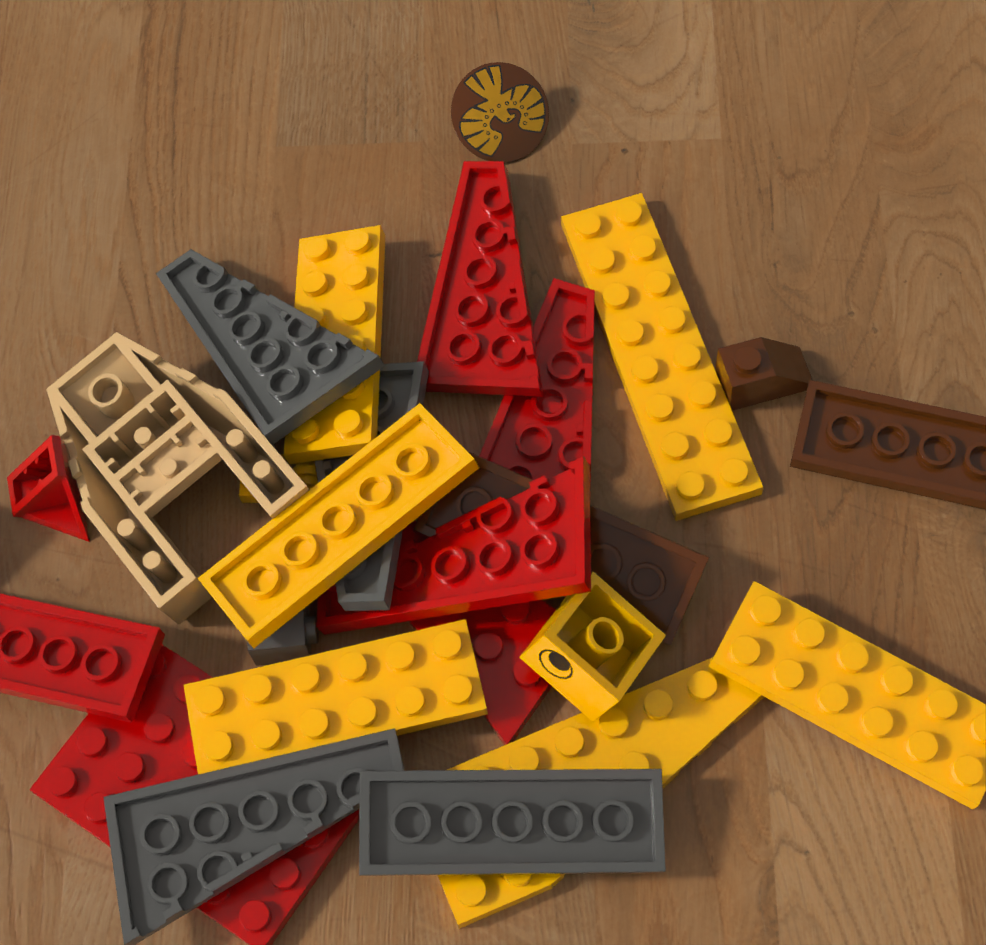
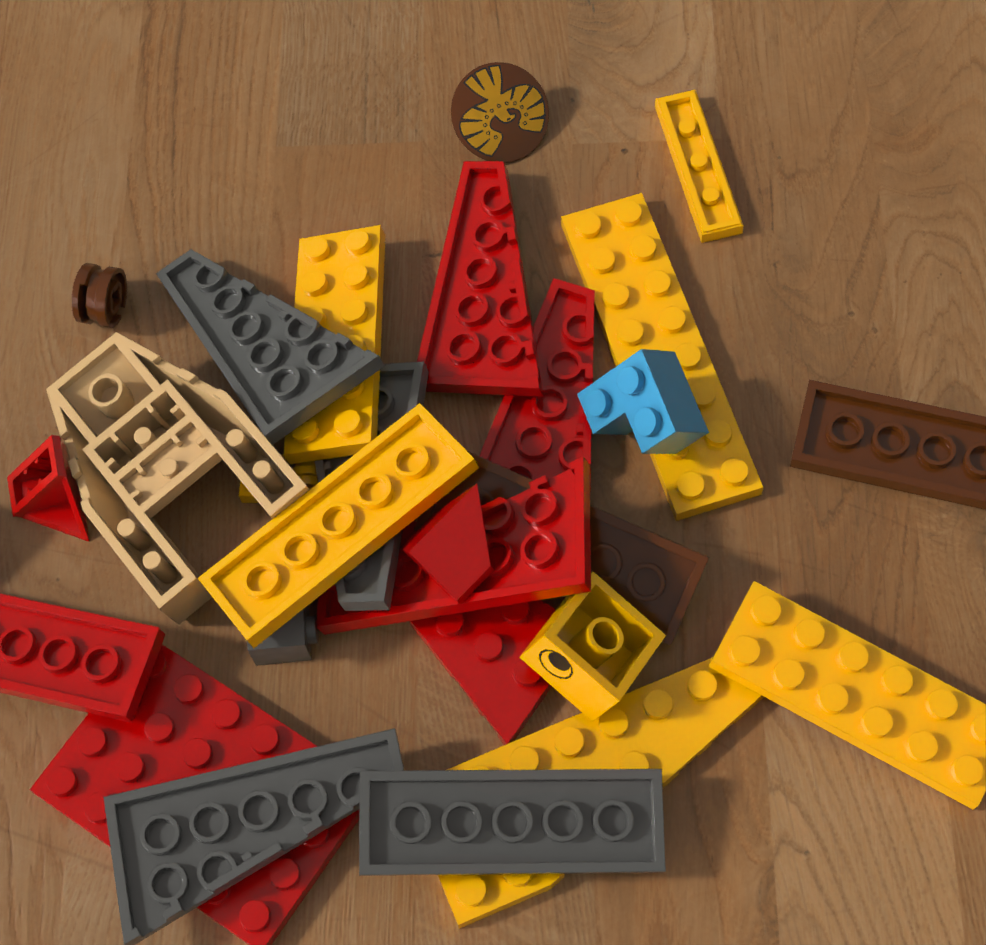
yellow plate [184,619,488,775] -> none
reddish brown slope [715,337,813,411] -> none
none -> reddish brown wheel [72,263,127,328]
none -> red slope [400,483,494,605]
none -> dark azure brick [577,349,709,454]
none -> yellow tile [655,90,744,243]

